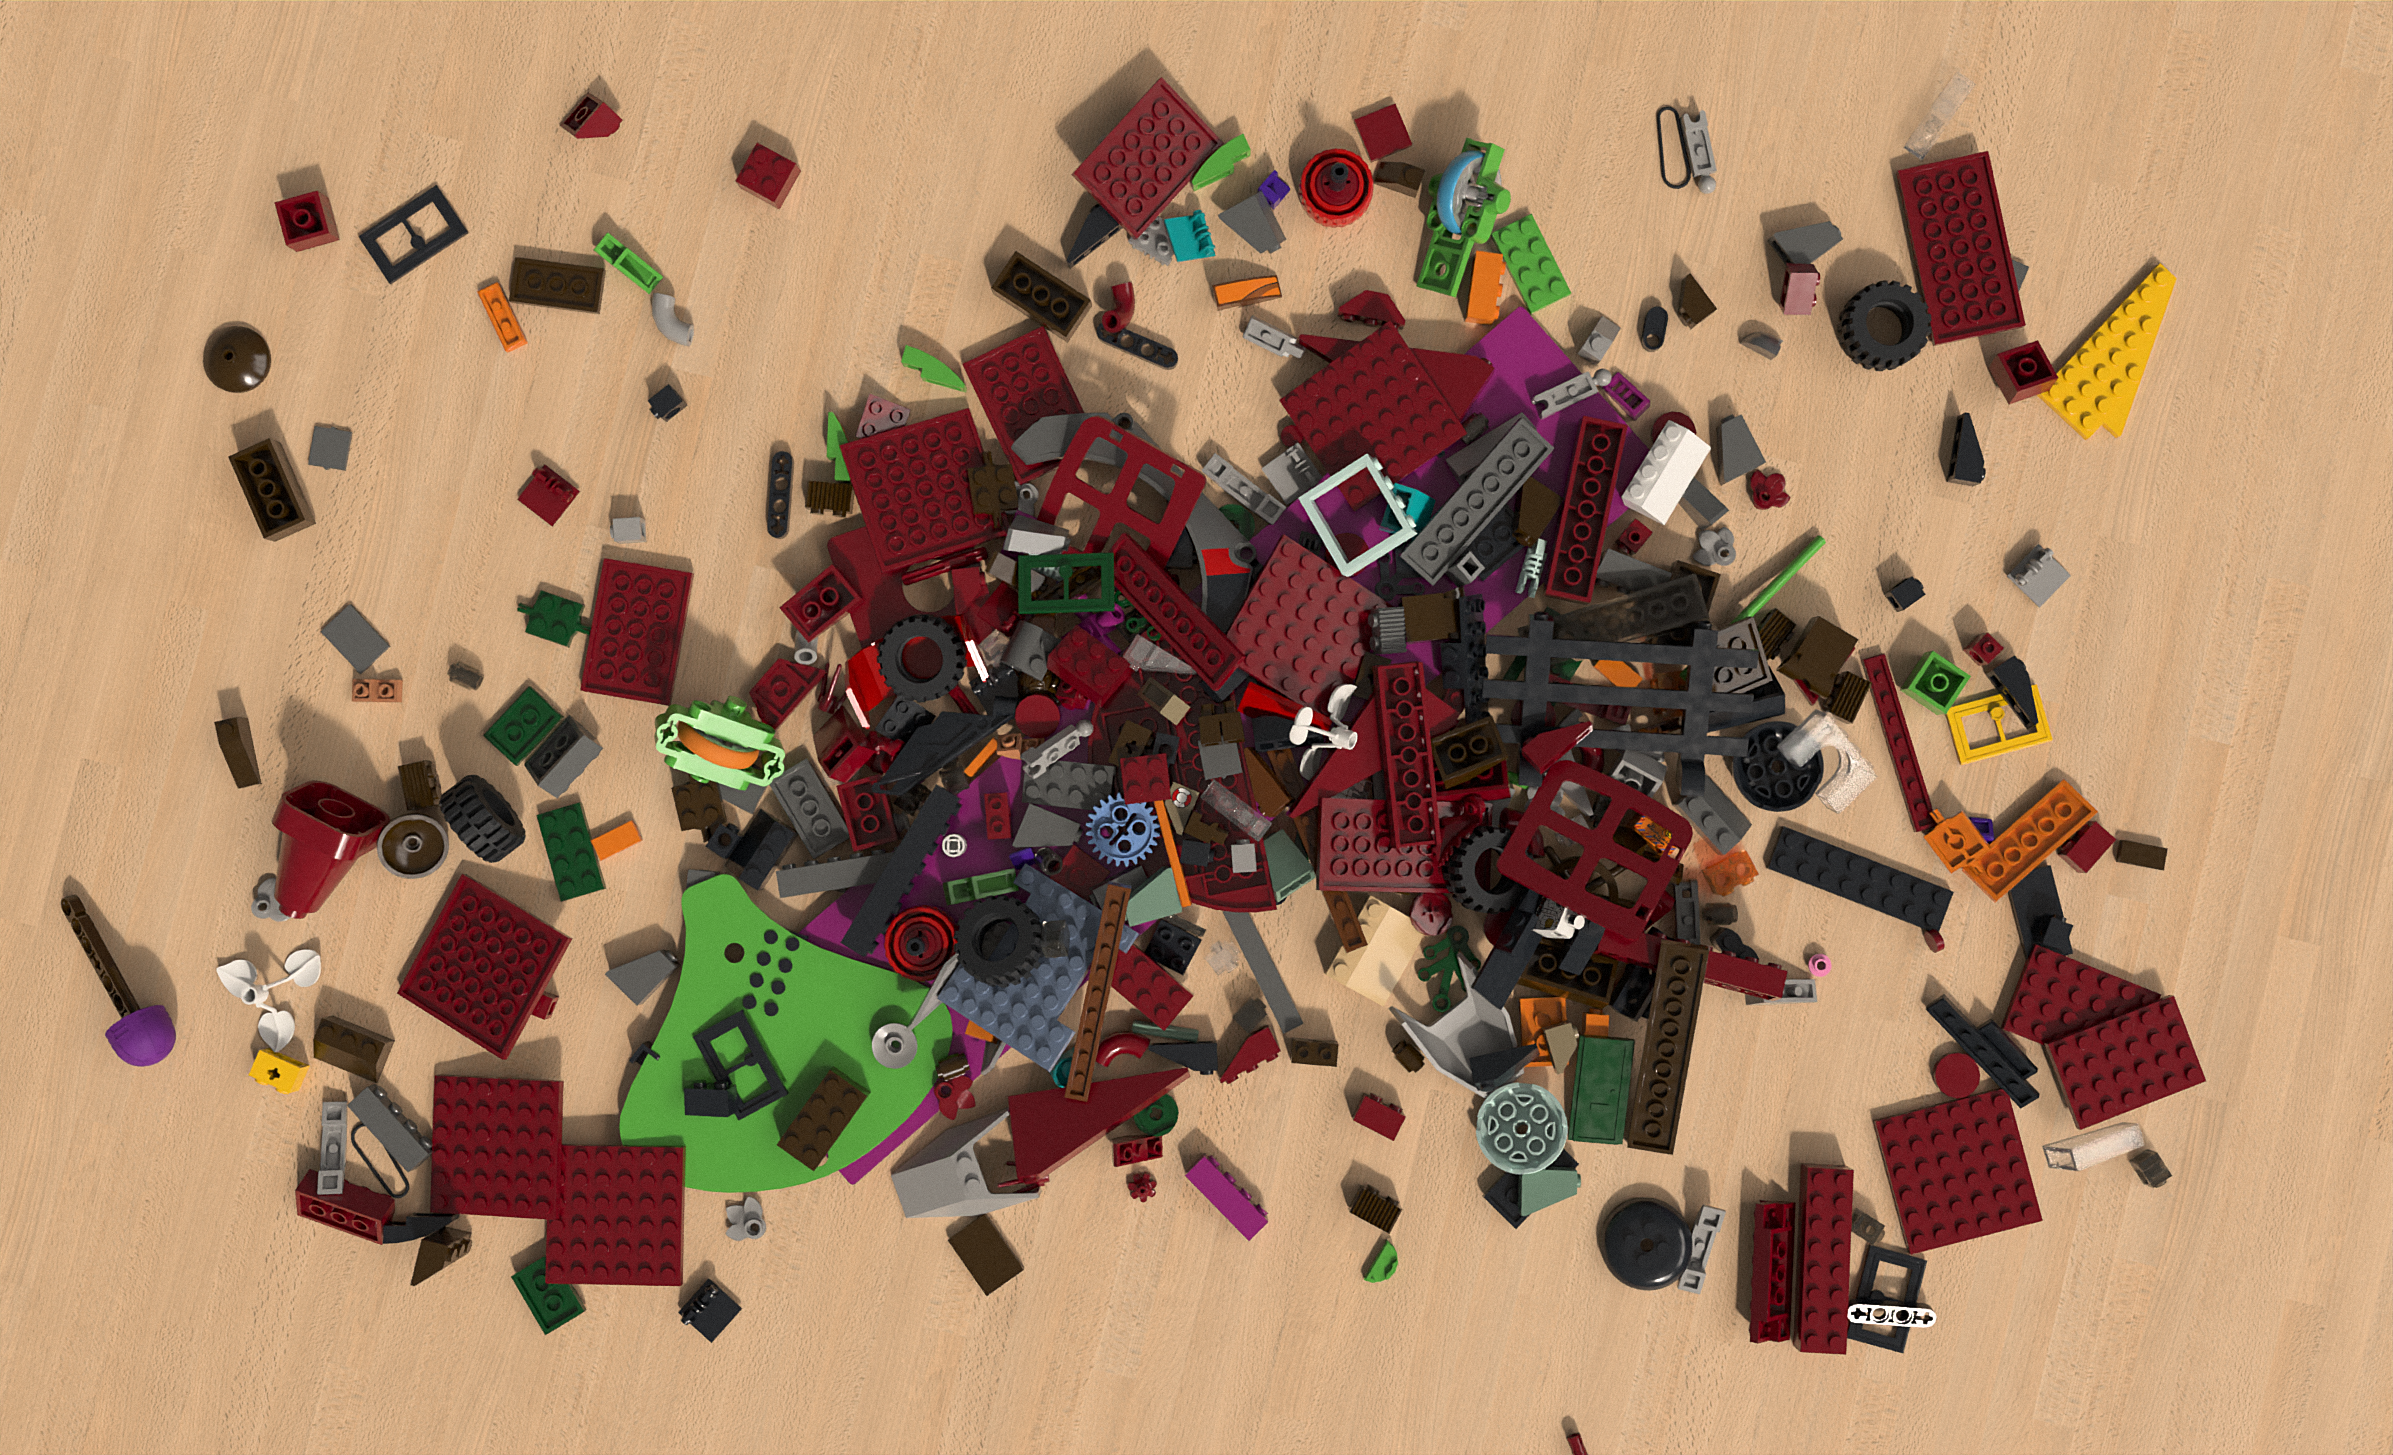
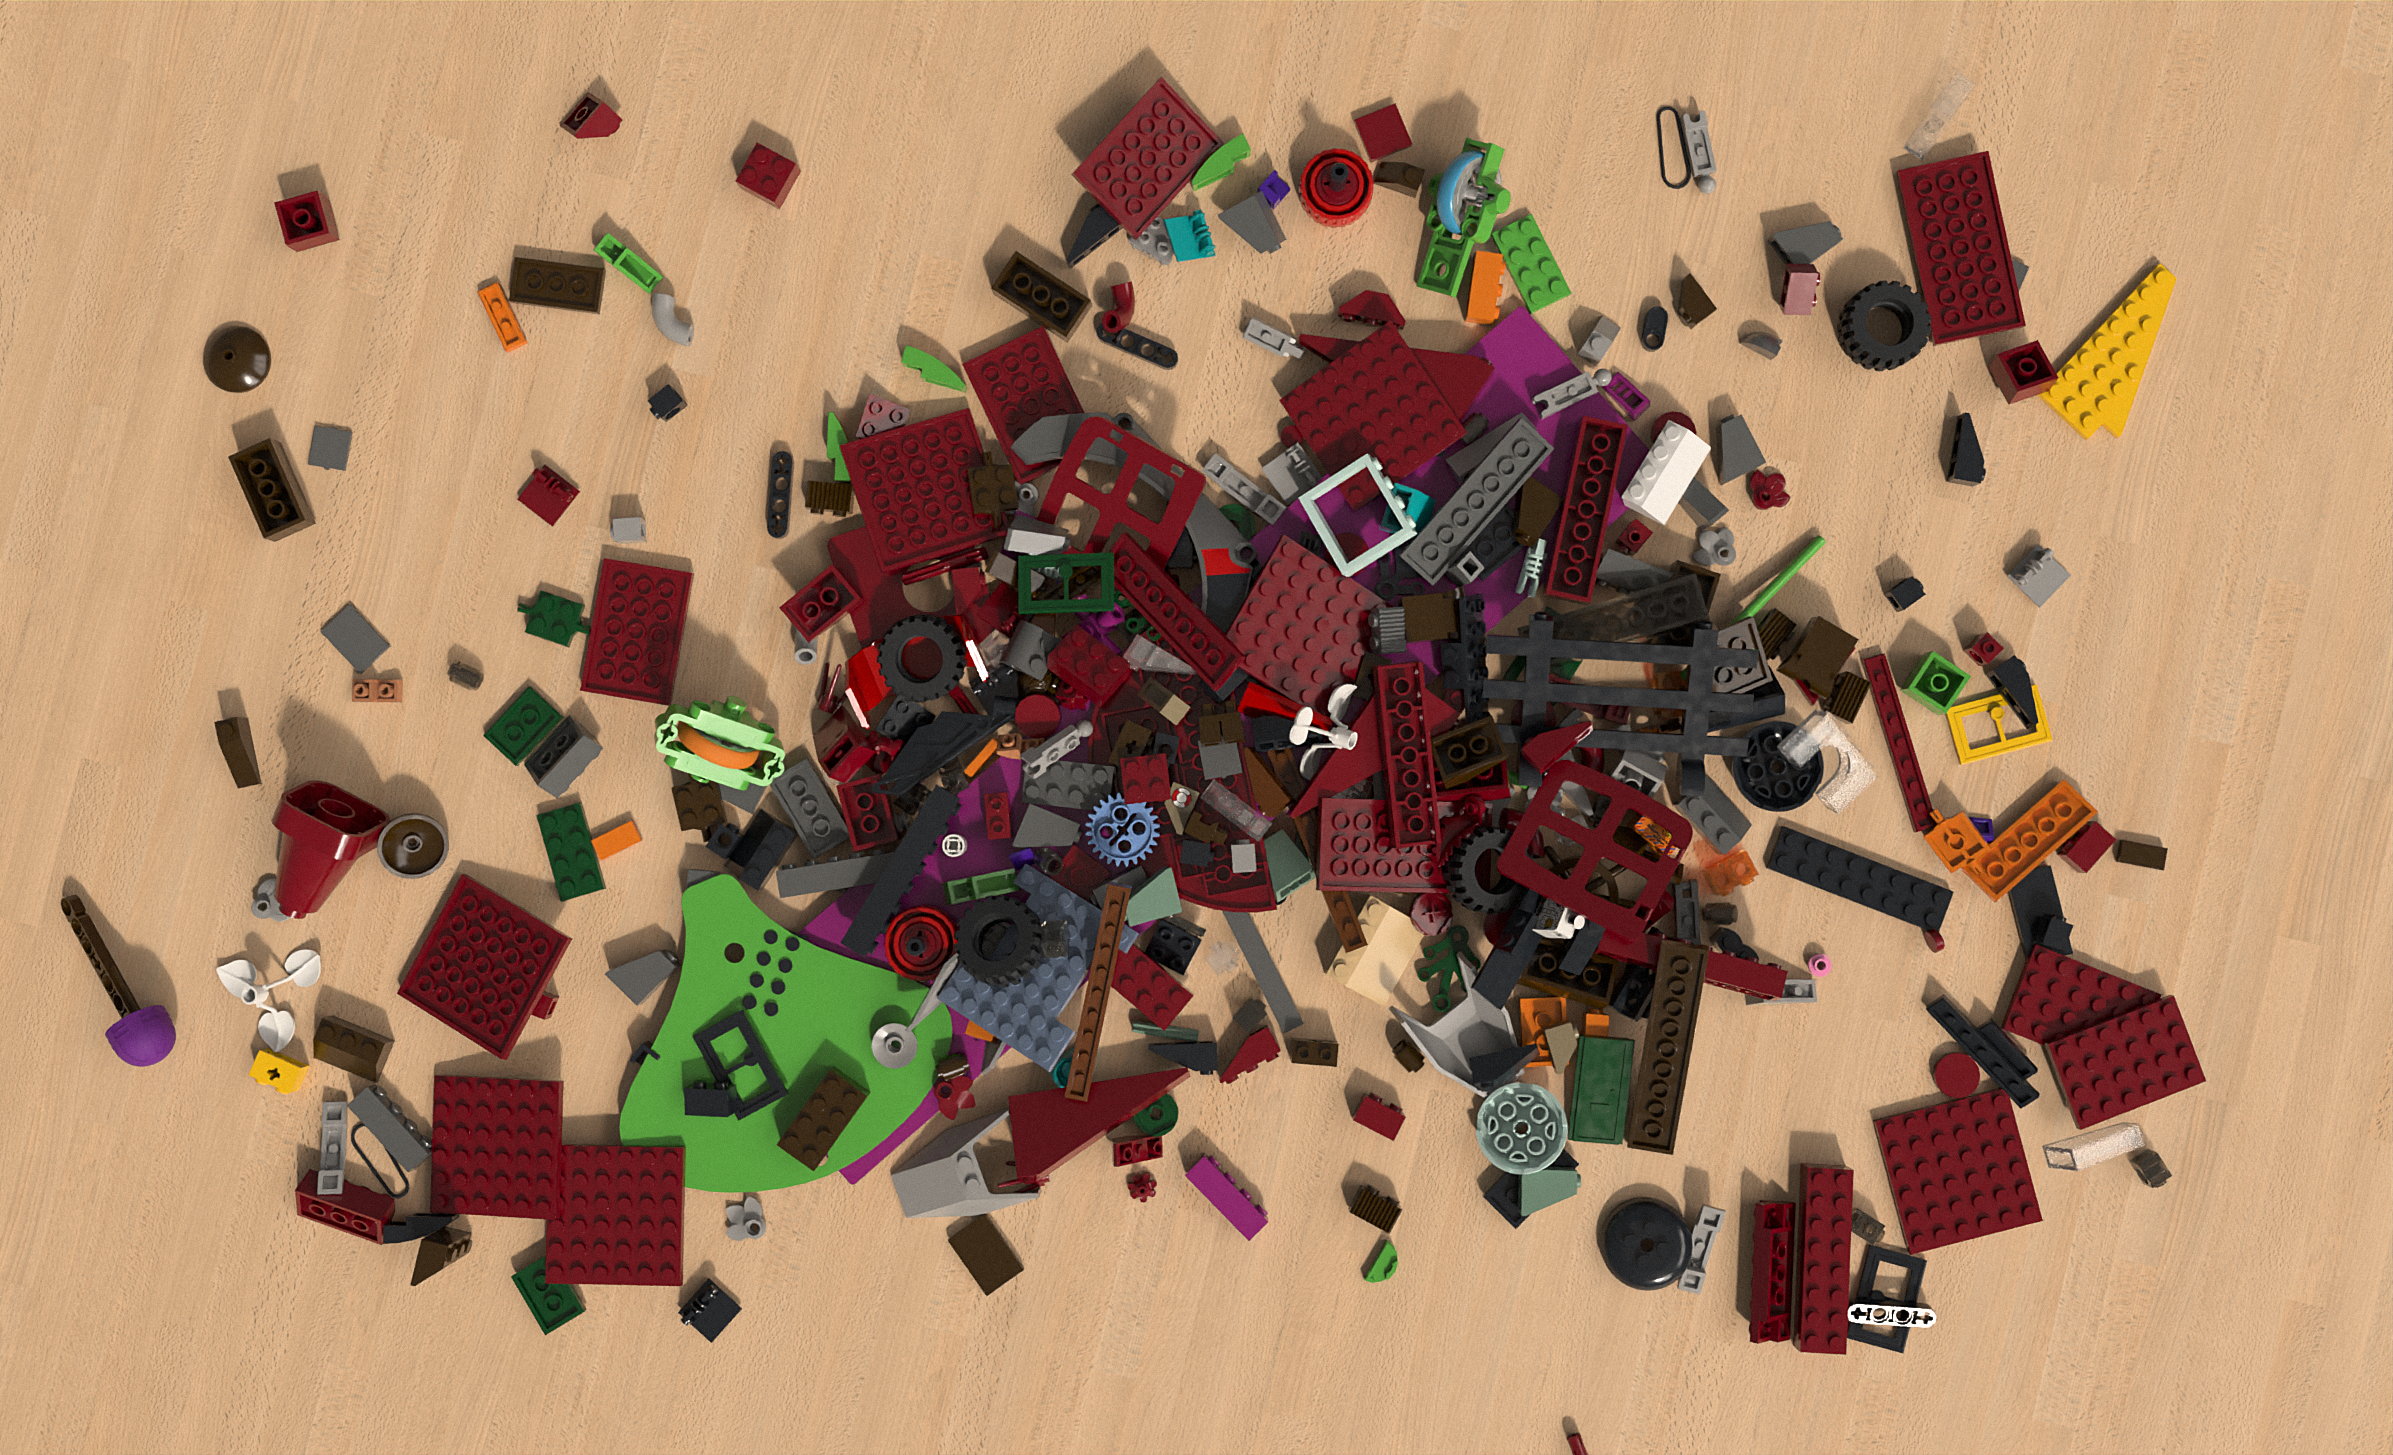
black door [358,185,469,284] -> none
dark brown brick [398,760,442,811] -> none
black tyre [439,775,526,863] -> none
dark red wing [749,658,828,732] -> none
dark red cylinder [1096,1031,1151,1067] -> none
orange tile [1154,800,1192,907] -> none
slope [1212,275,1282,311] -> none
orange tile [1593,660,1643,687] -> none

